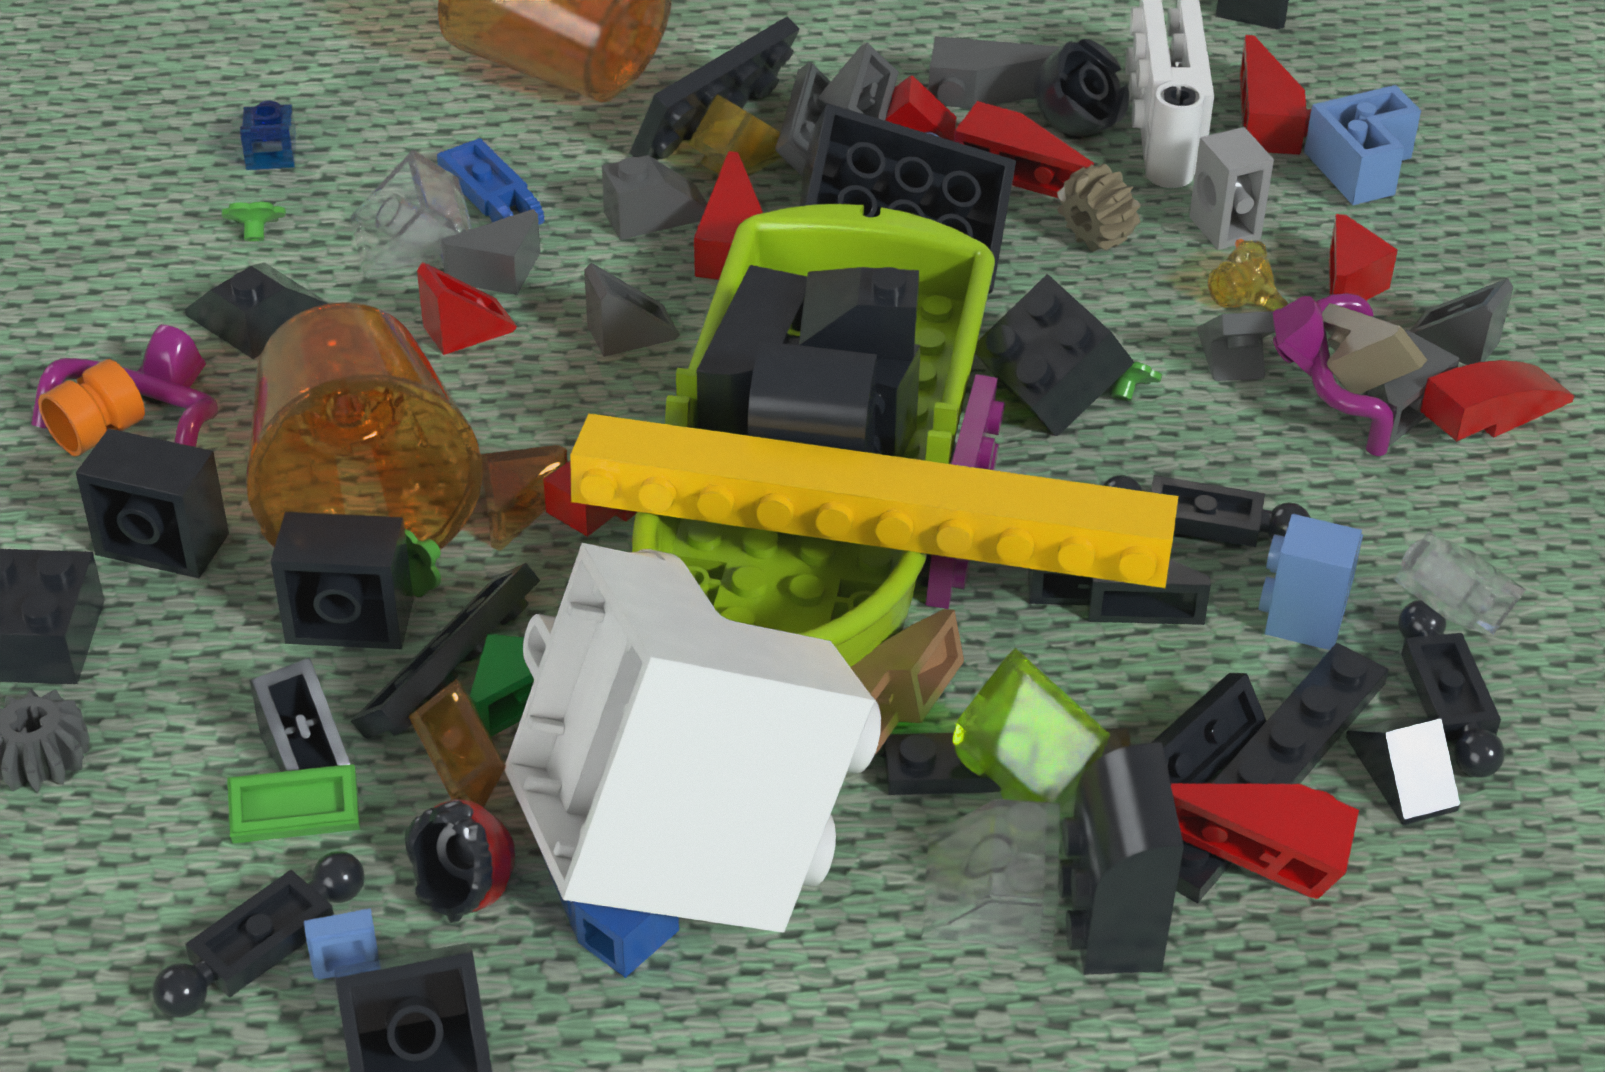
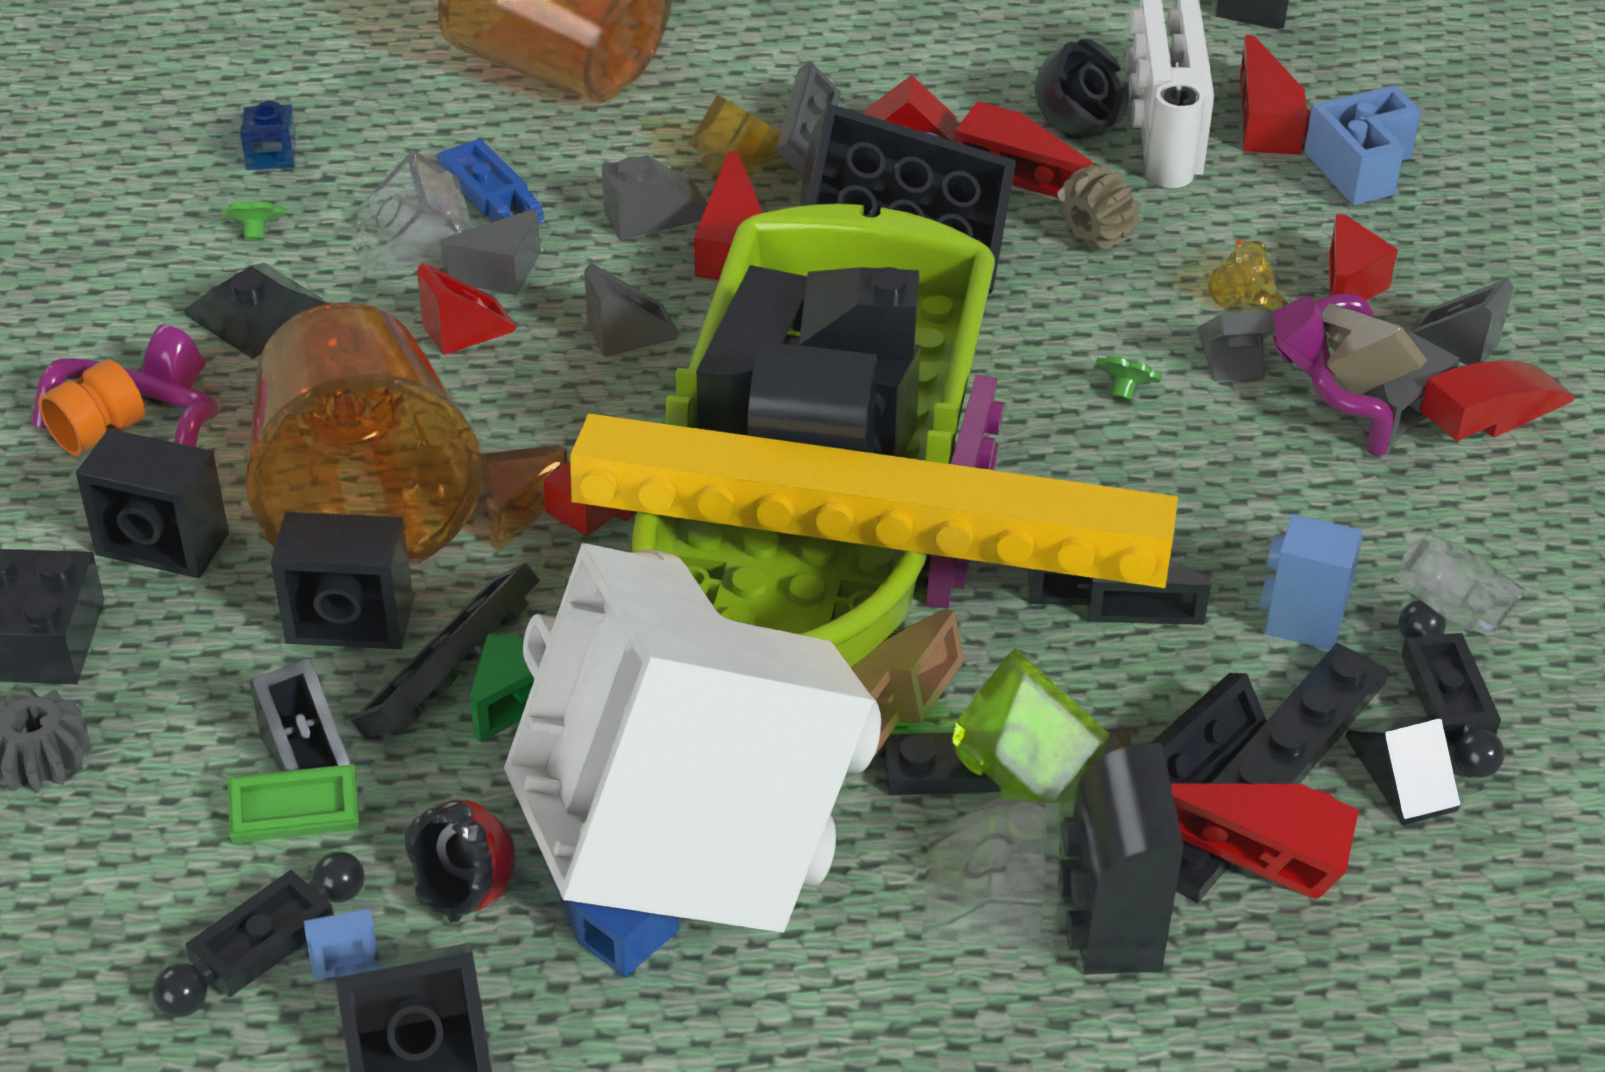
bright green plant [405,529,441,597] -> none
clear orange slope [409,679,506,807] -> none
black plate [629,16,800,159] -> none
dark grey slope [818,42,899,120] -> none
dark grey slope [928,36,1060,108] -> none
black brick [975,274,1135,436] -> none
black plate [1102,475,1311,547] -> none
light grey brick [1189,127,1274,250] -> none

